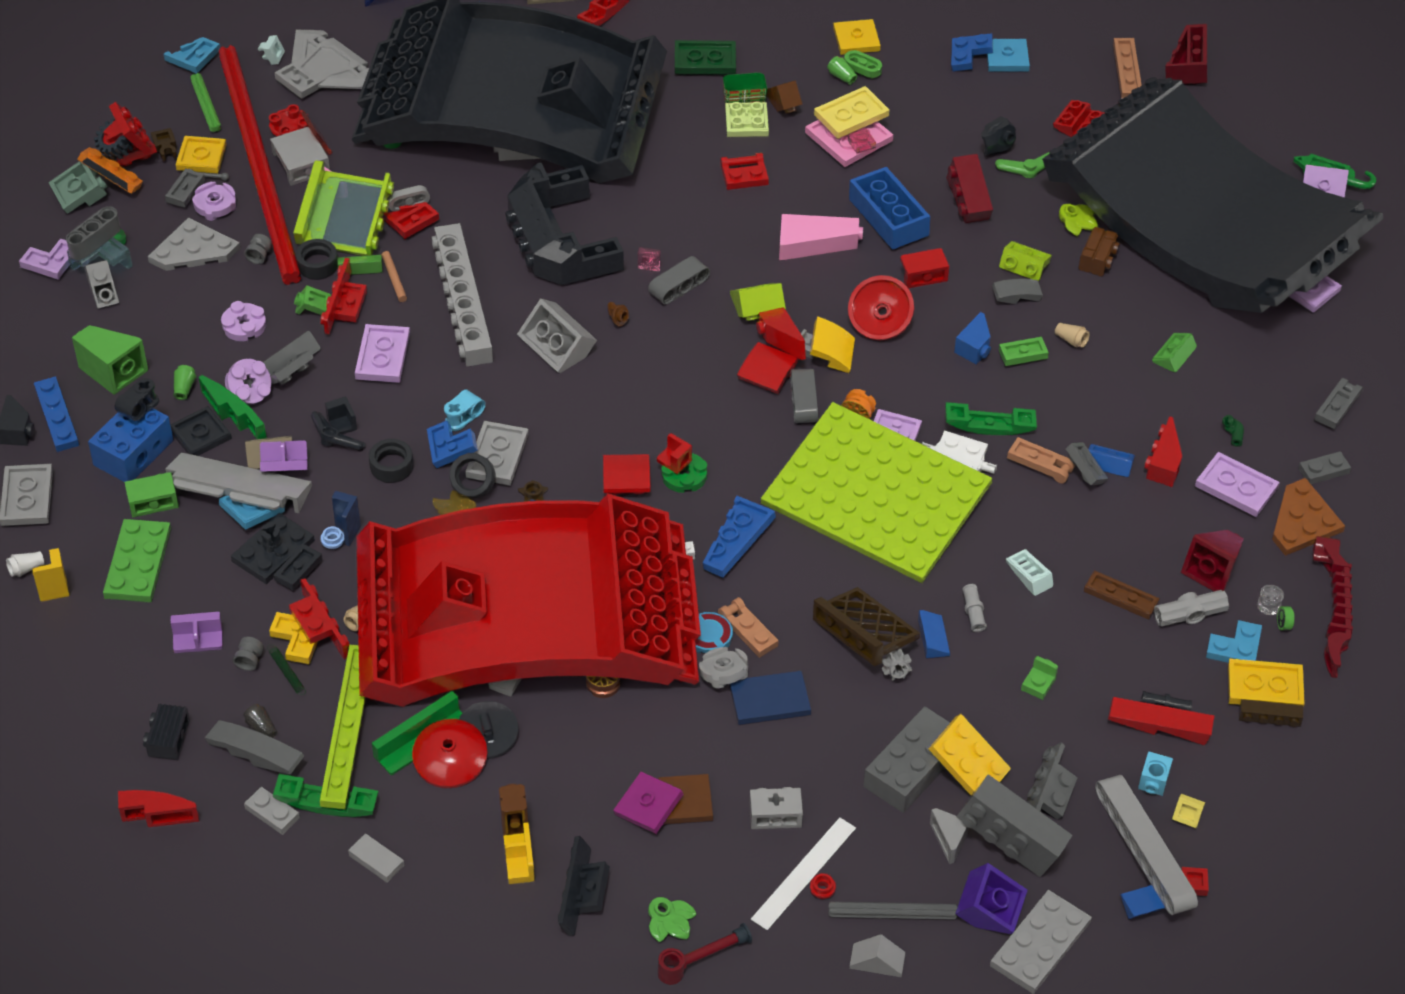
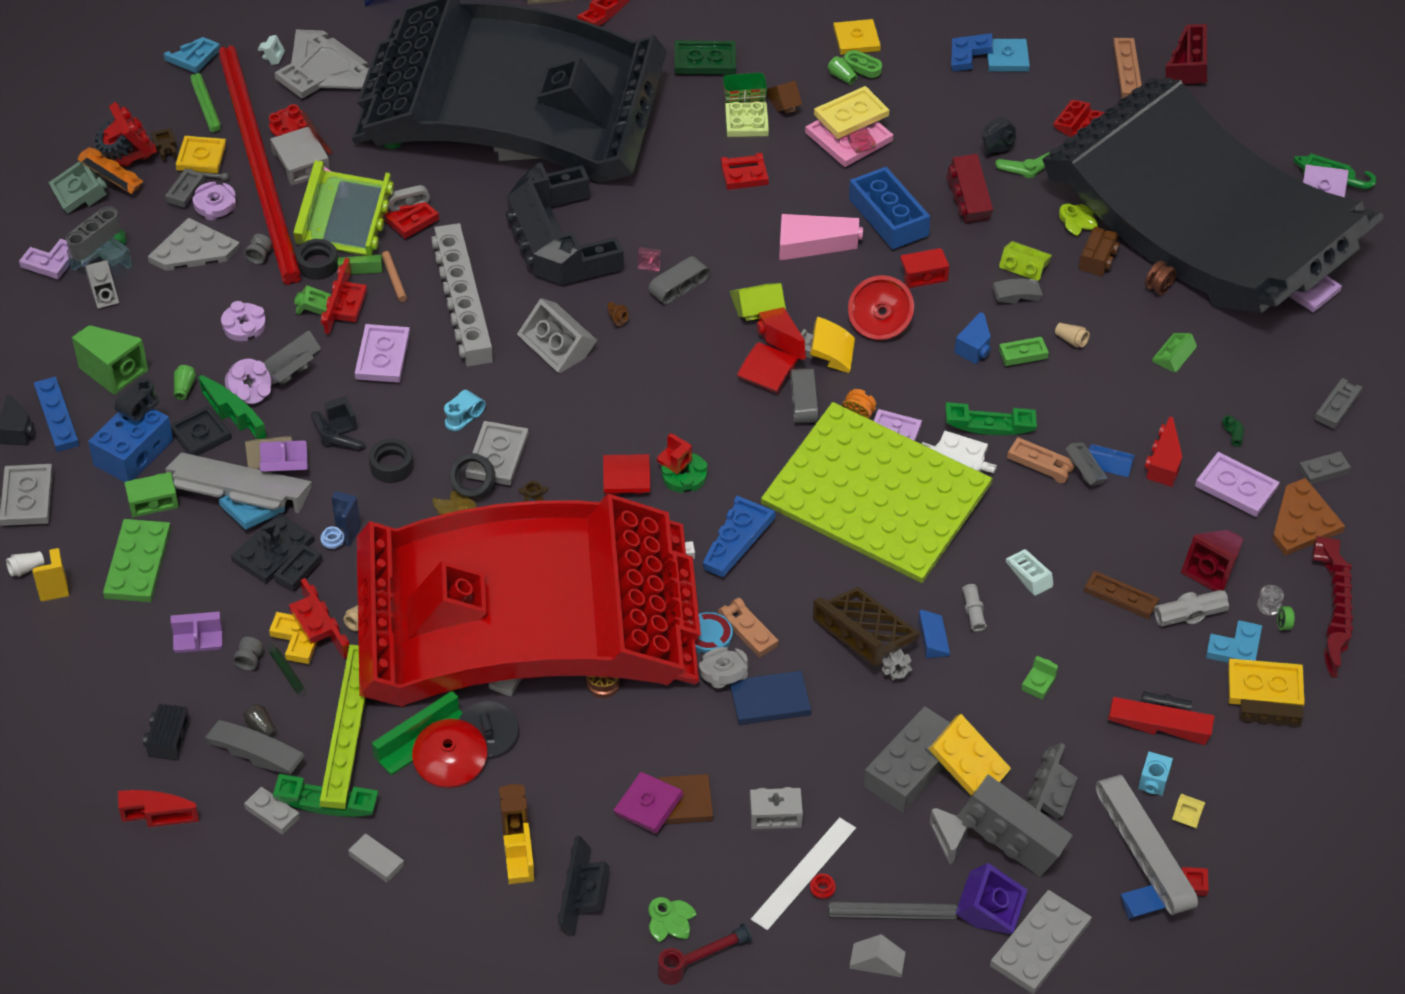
blue plate [427,420,478,468] -> none
none -> copper wheel [1145,260,1177,295]

